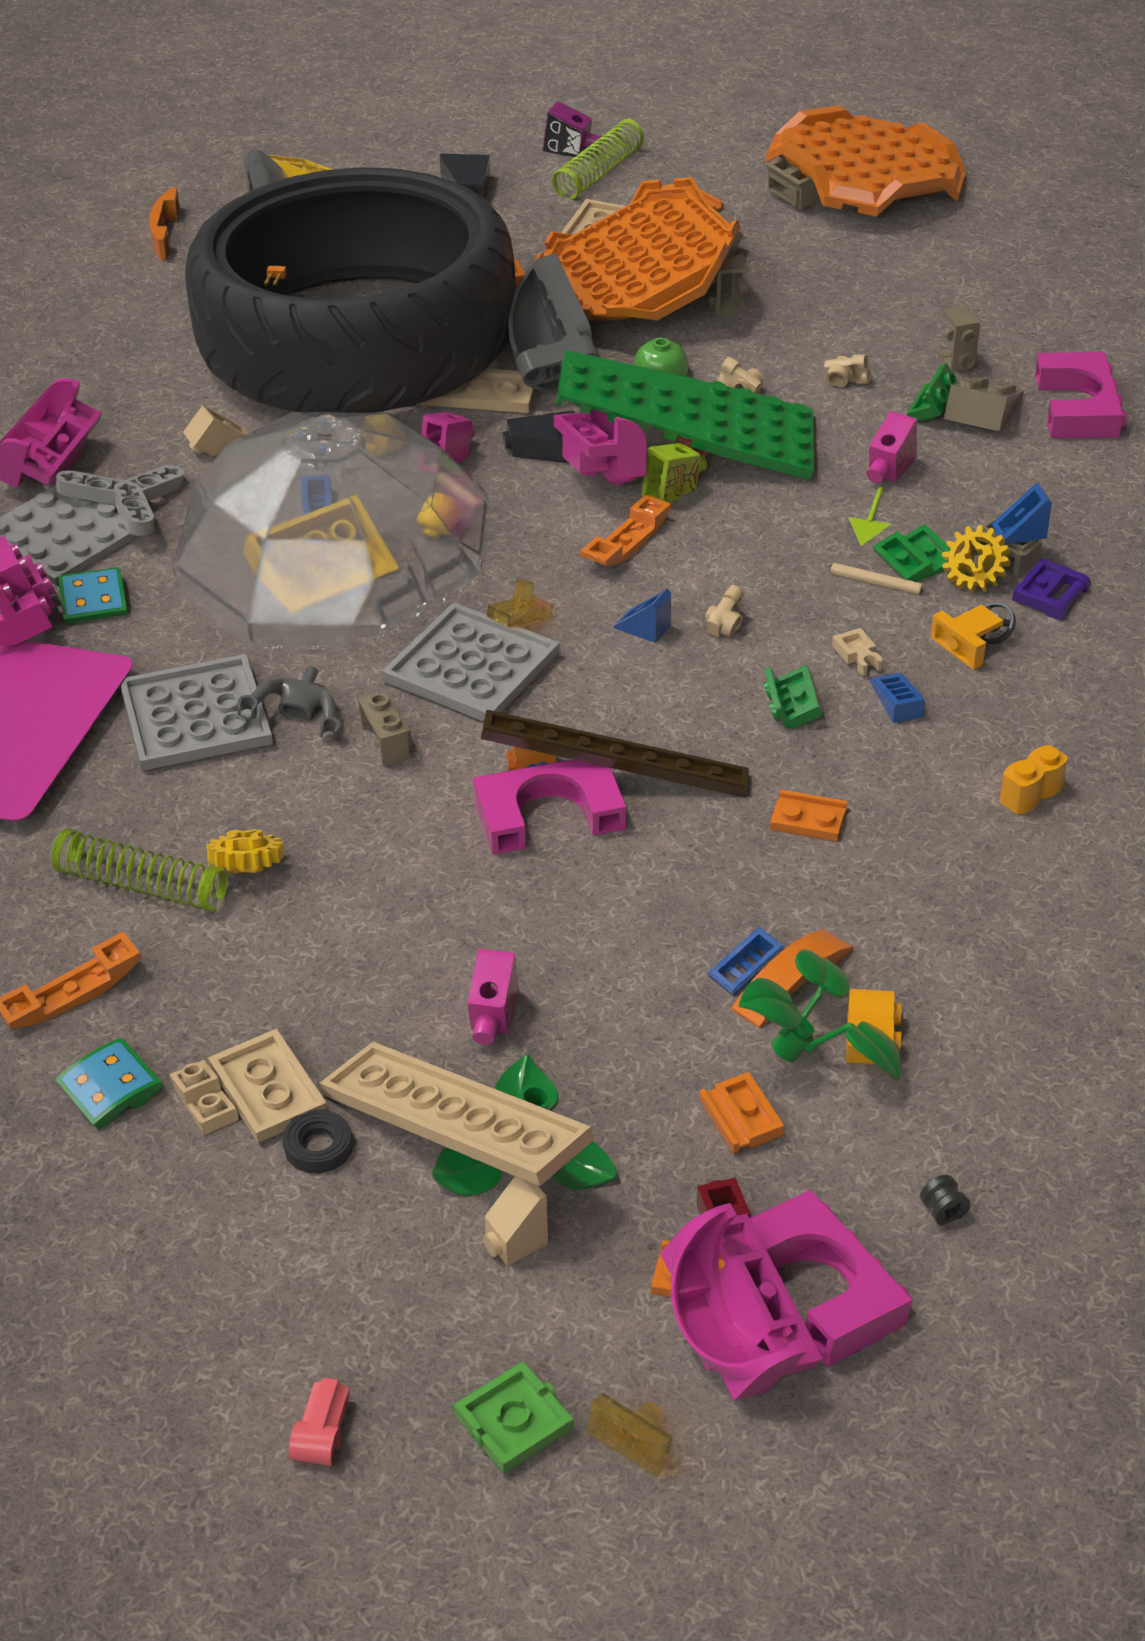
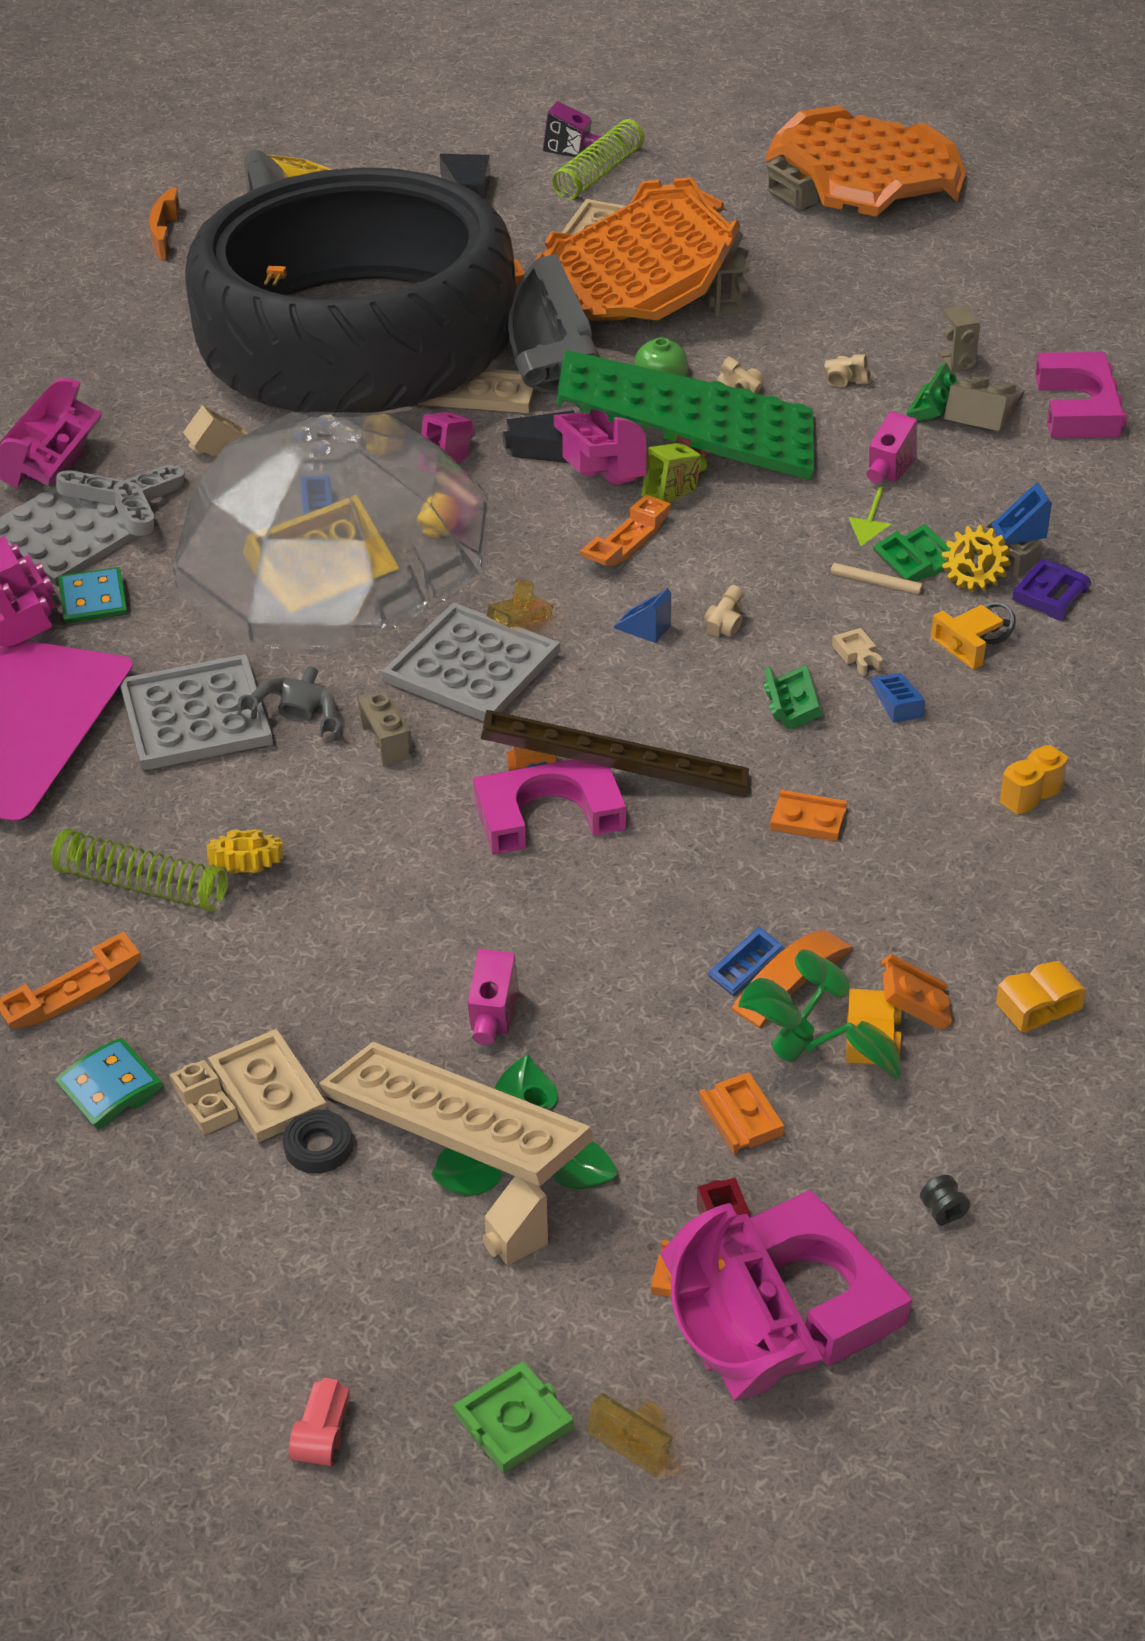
none -> orange plate [881,953,952,1029]
none -> light orange brick [996,961,1086,1032]

